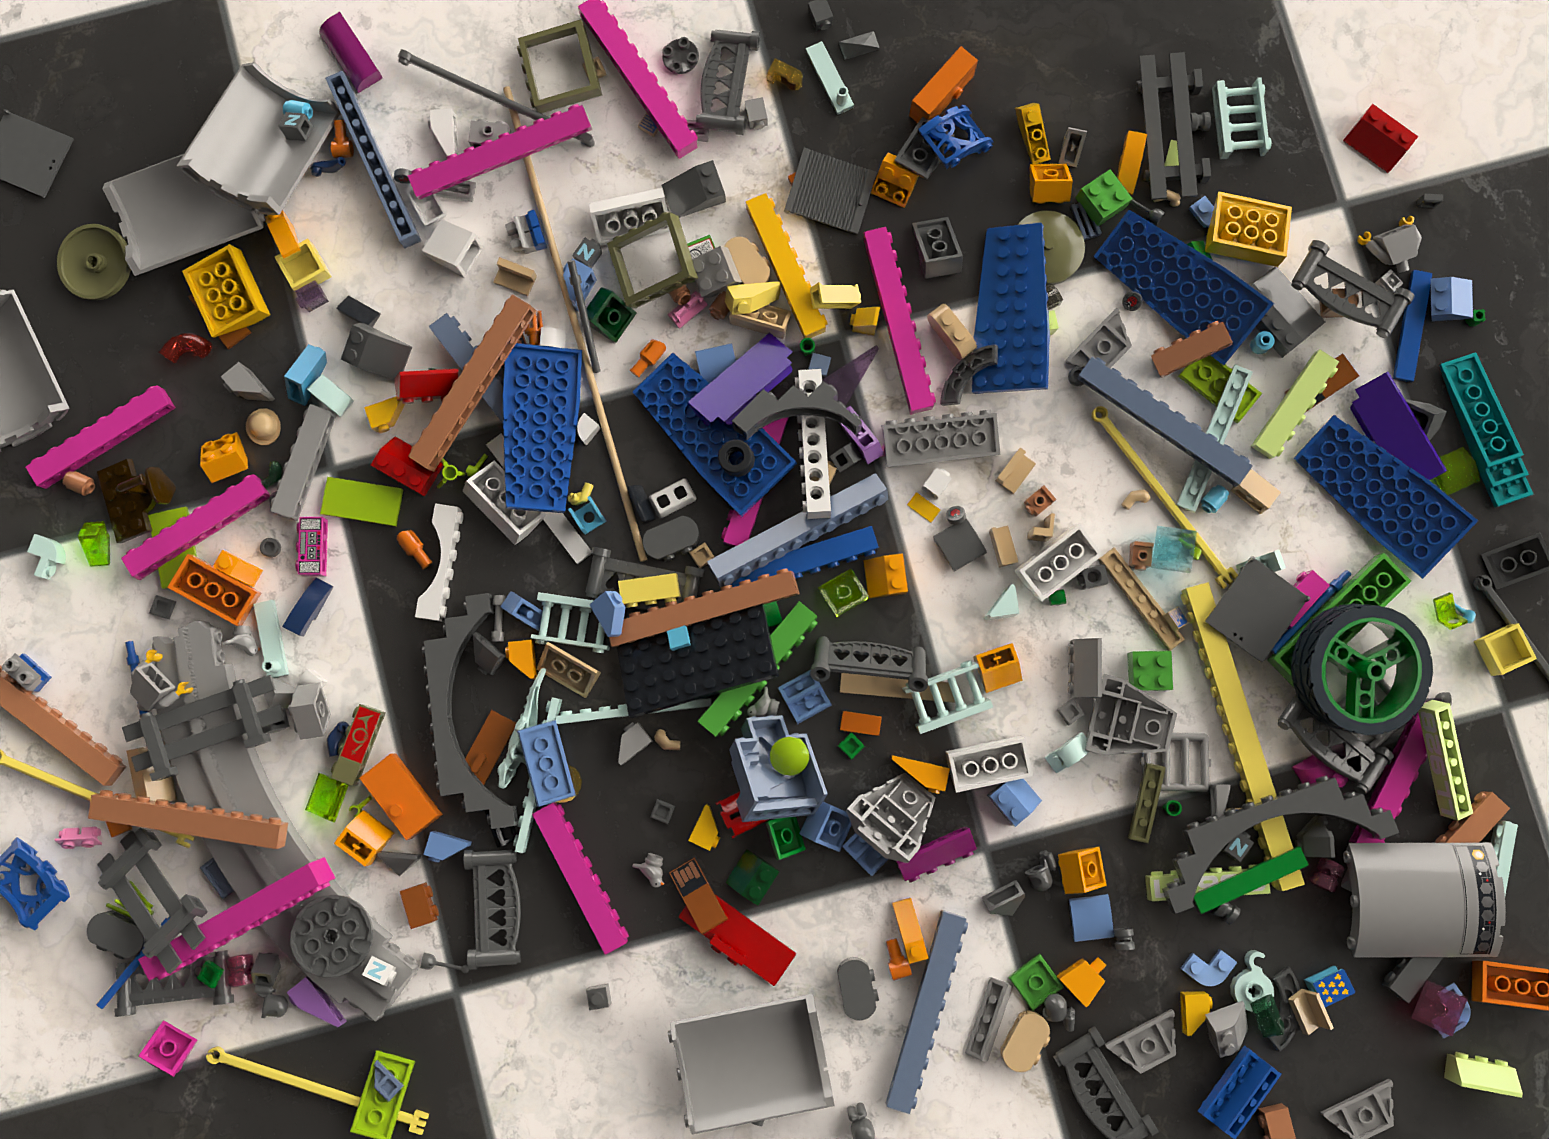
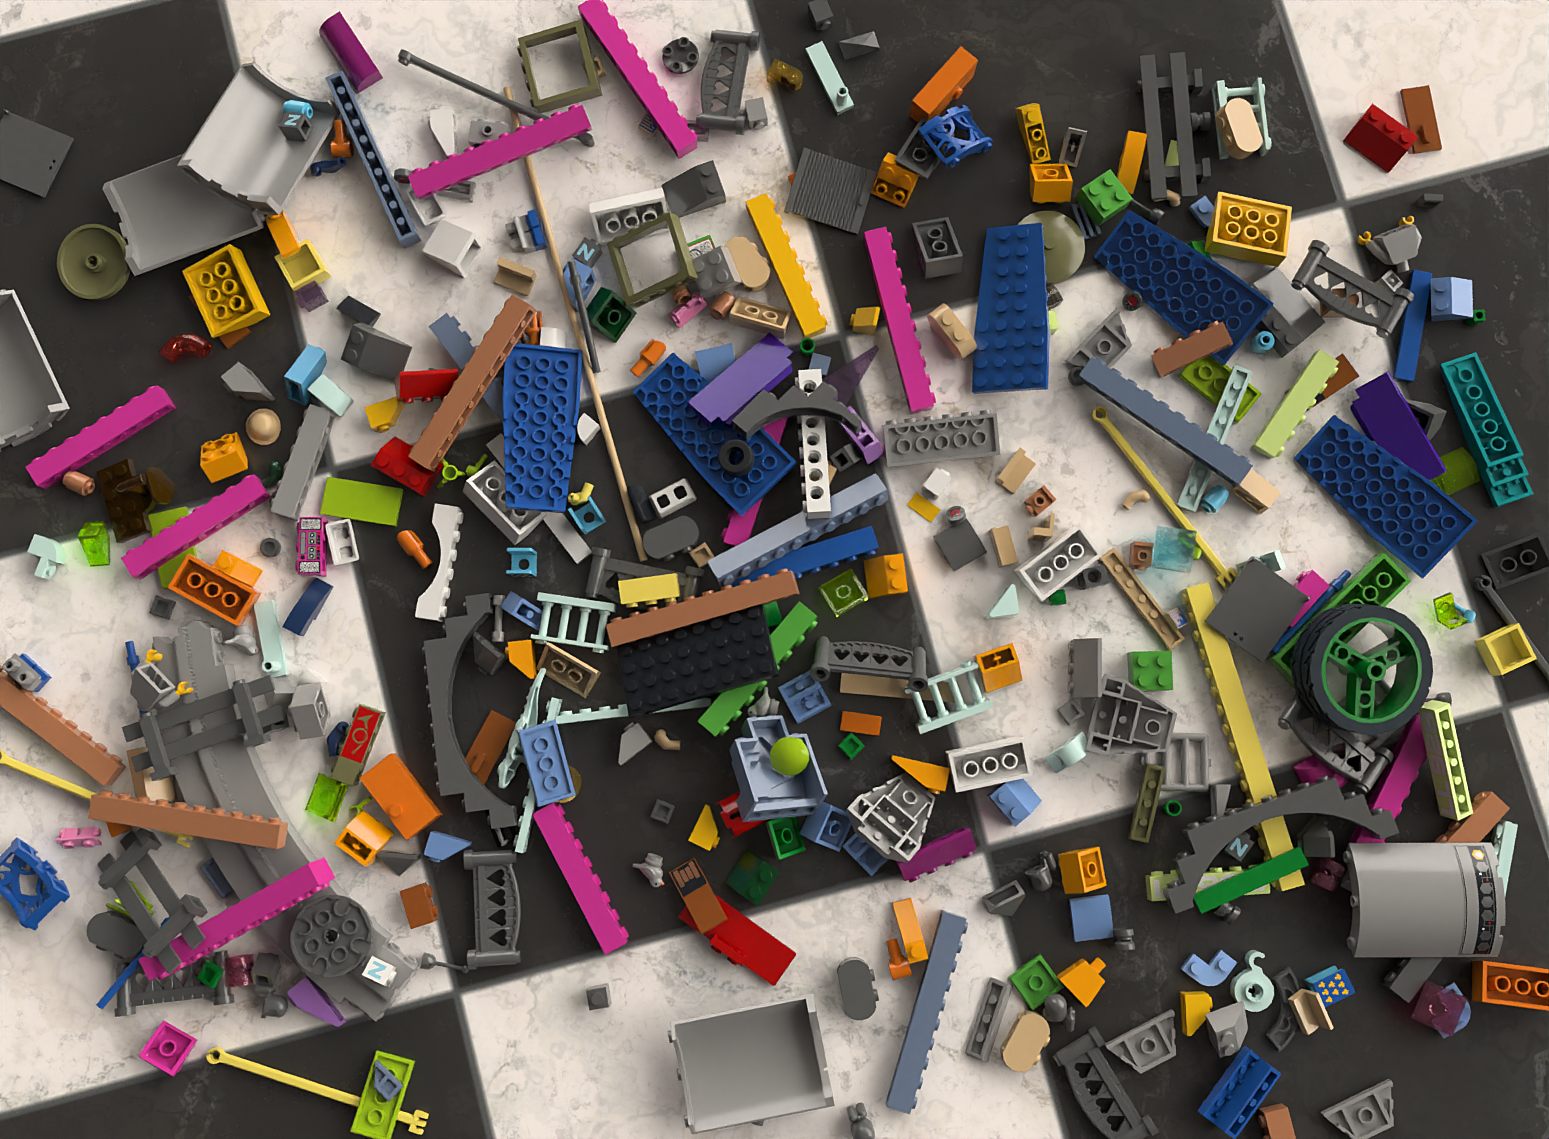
medium blue slope [589,591,625,637] -> none
medium azure tile [667,626,691,651] -> none
light yellow slope [725,281,781,315] -> none
light yellow window [810,282,861,309] -> none
dark grey tile [940,344,998,406] -> none
clear green slope [1250,994,1284,1038] -> none
yellowish green slope [1444,1052,1523,1098] -> none
none -> white piece [325,519,359,566]
none -> medium azure piece [506,548,537,577]
none -> tan brick [1215,98,1263,159]
none -> dark orange piece [1400,85,1442,154]

